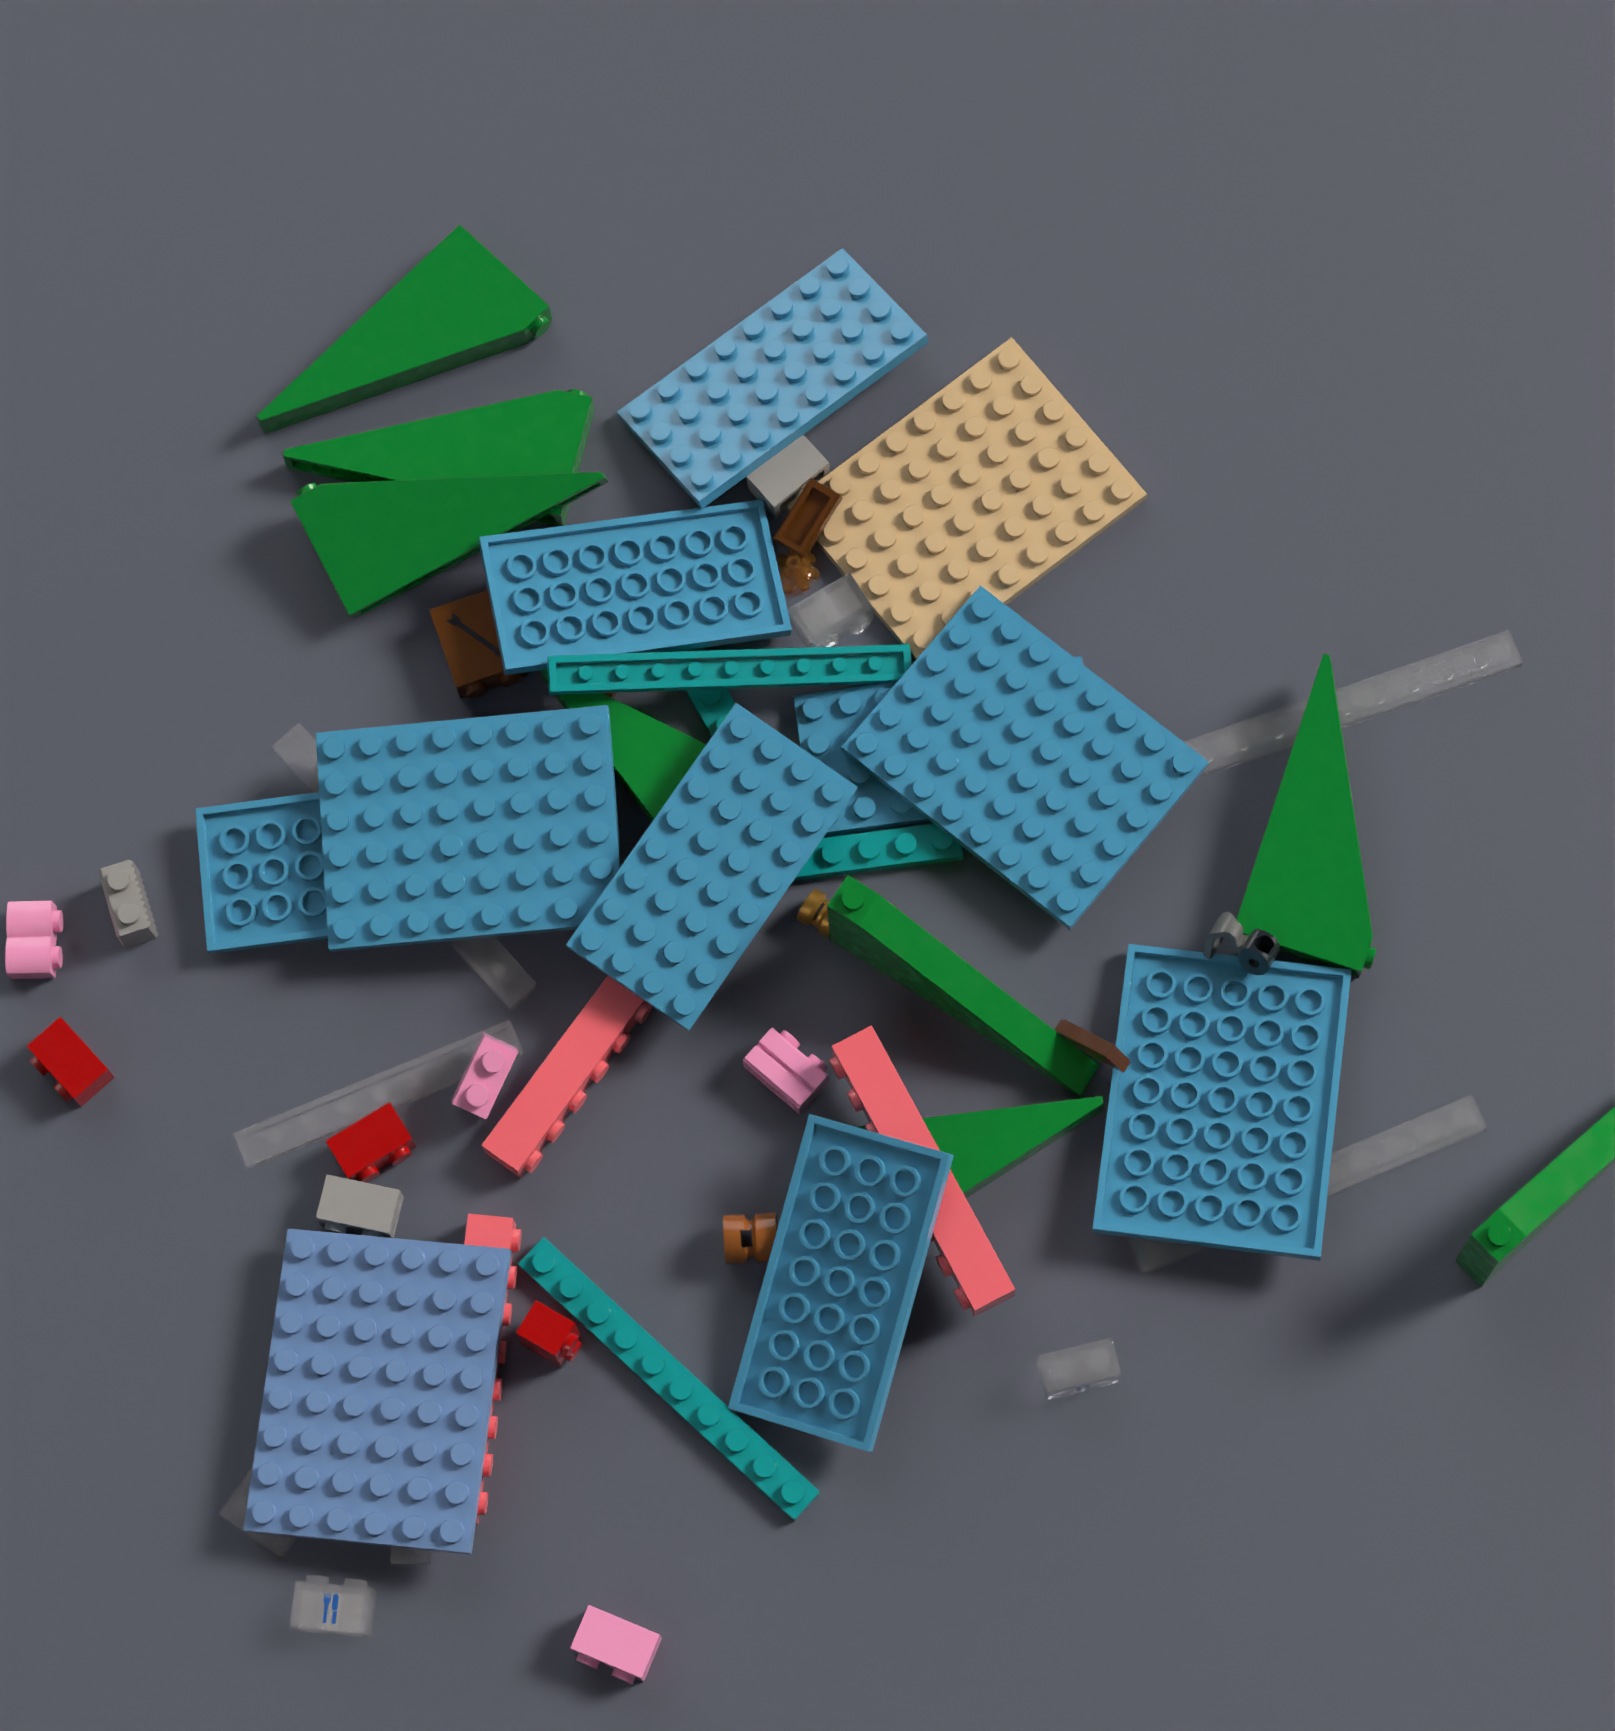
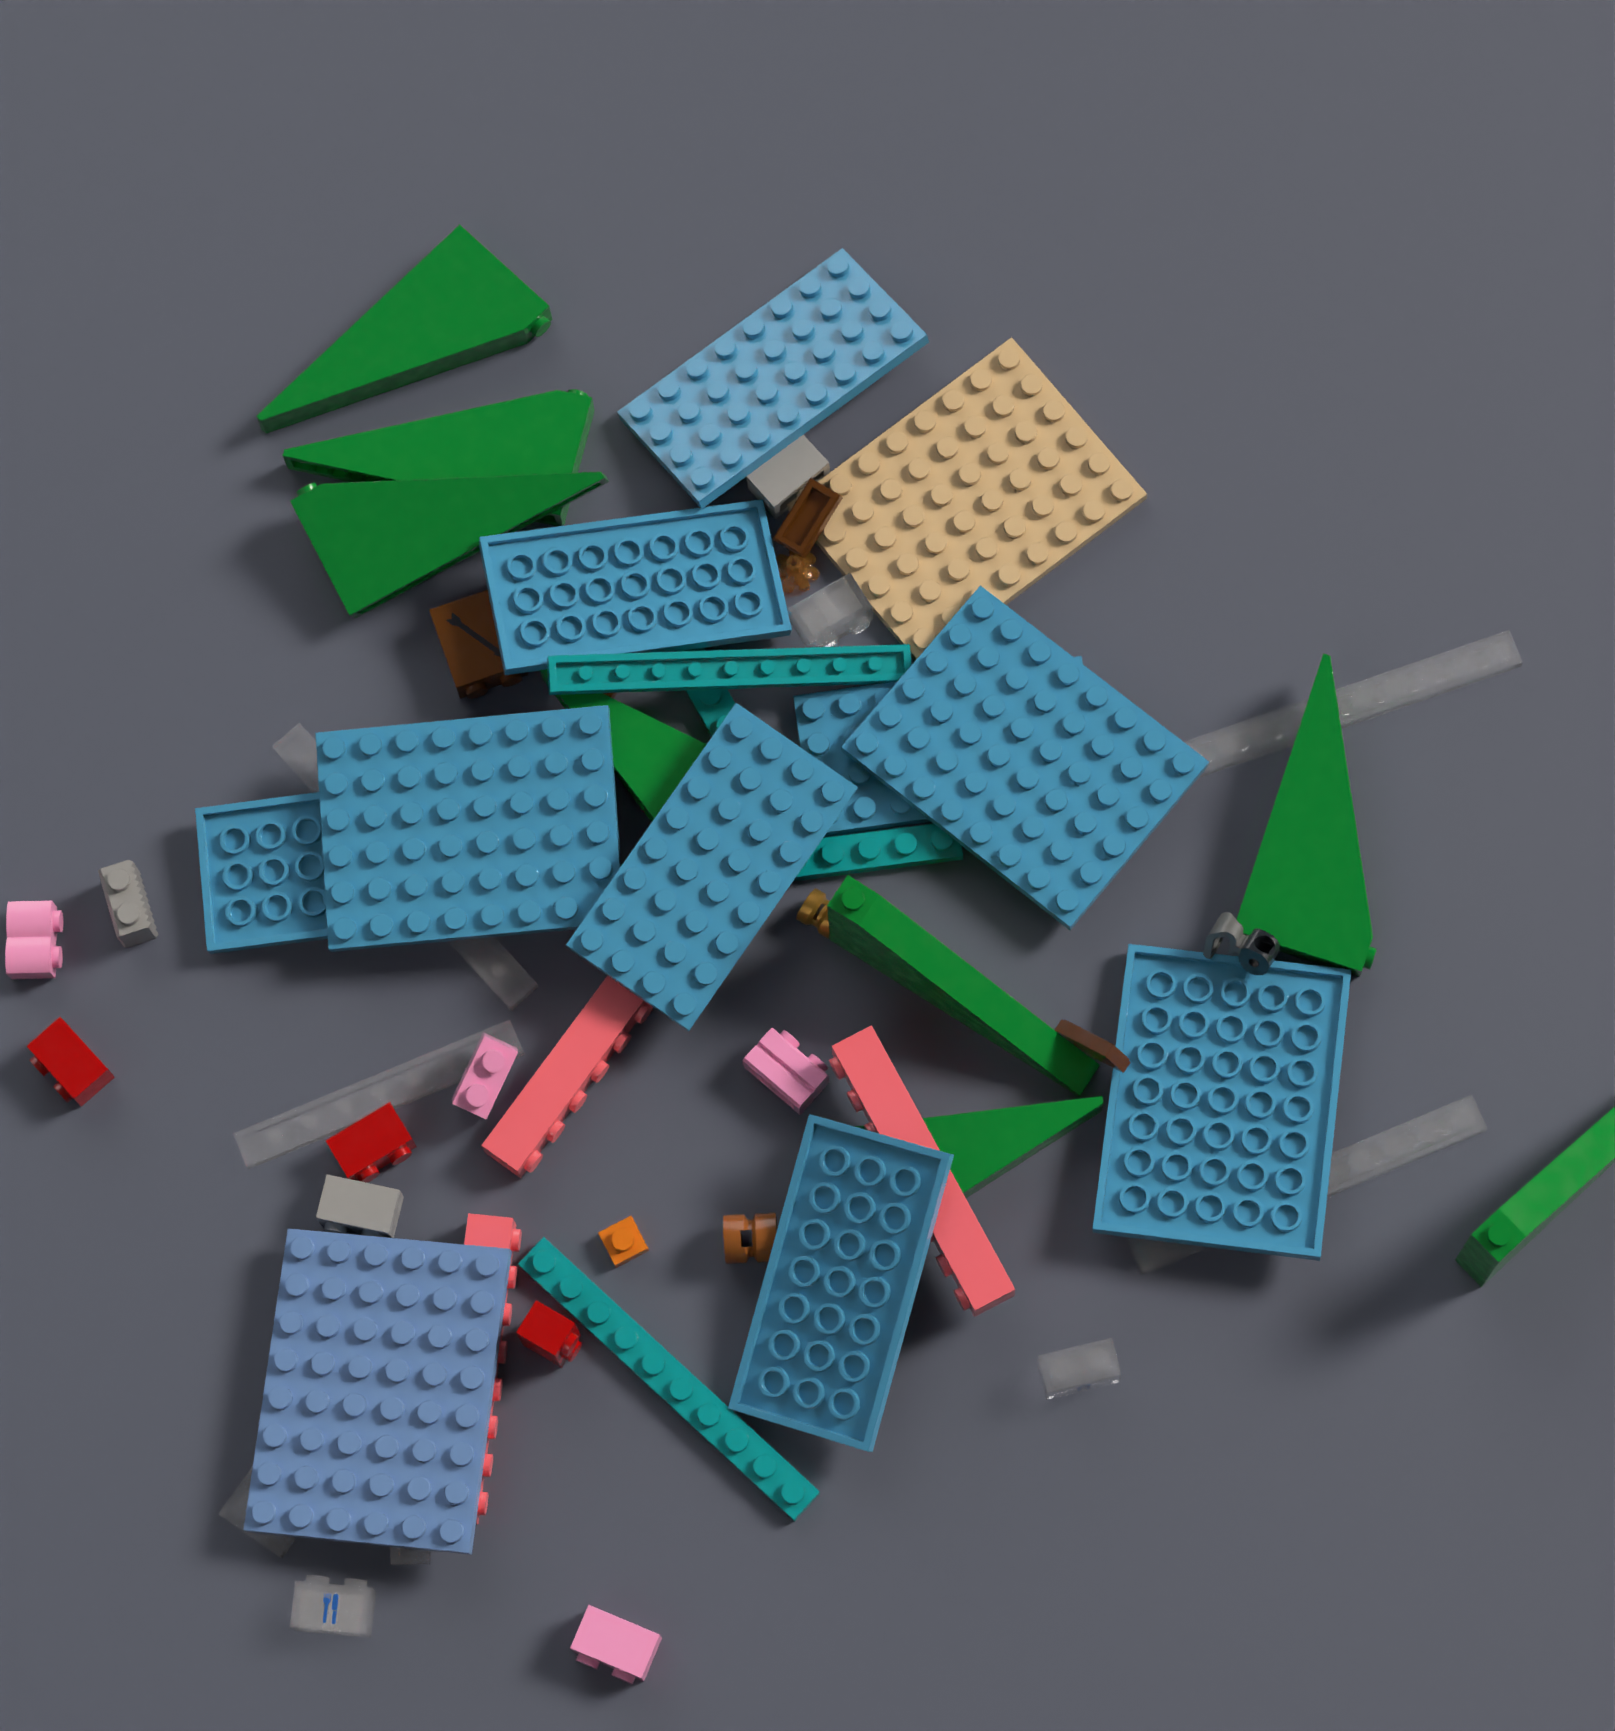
none -> orange plate [598,1216,649,1268]

